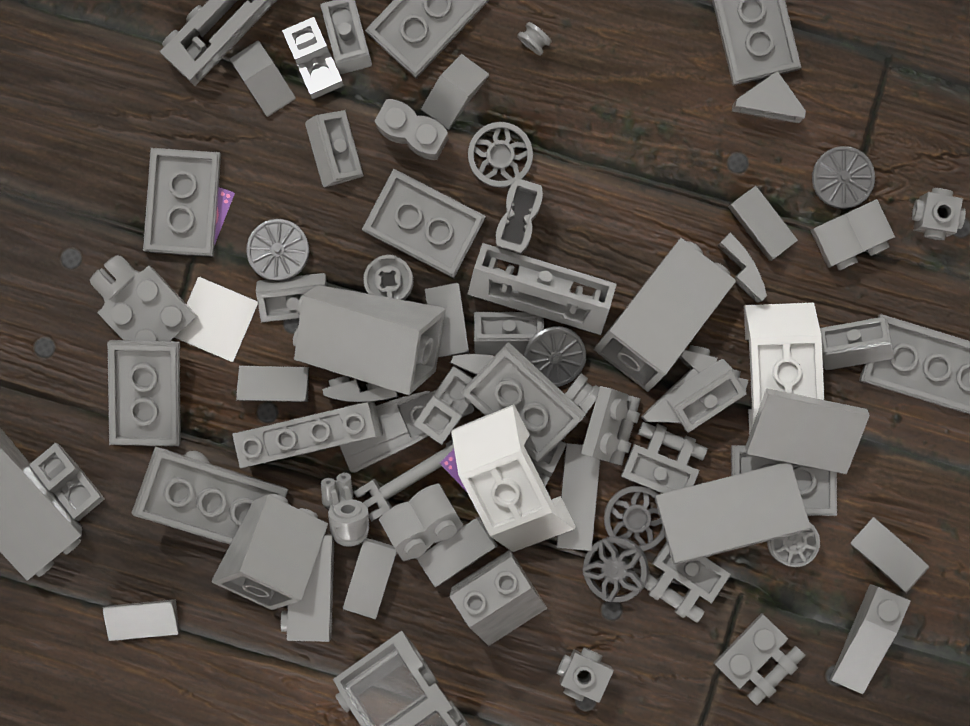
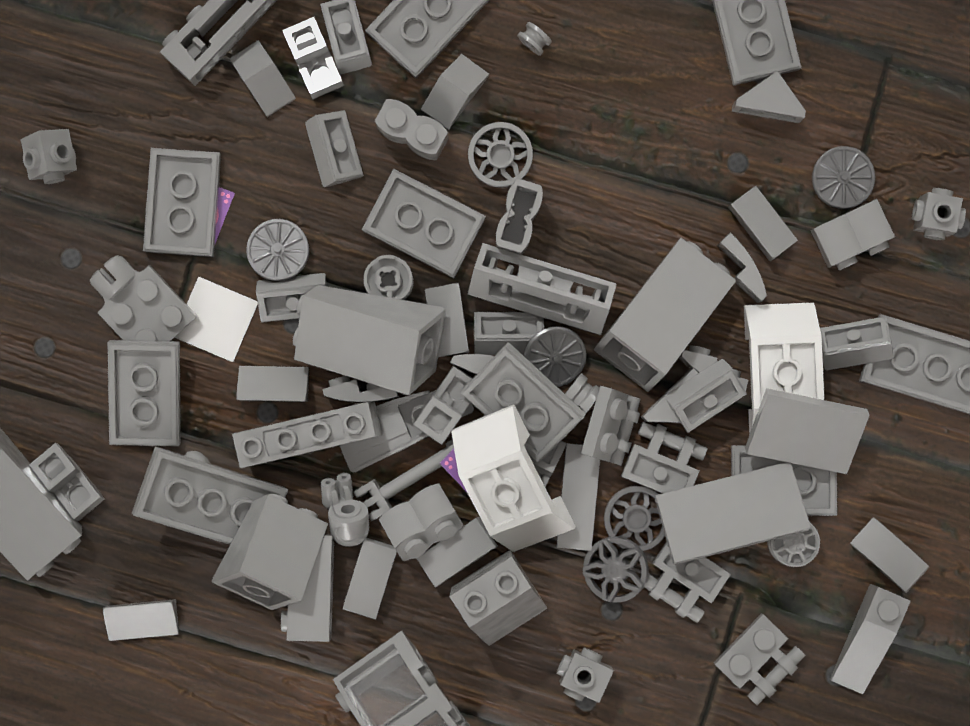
none -> light grey brick [21,129,77,184]

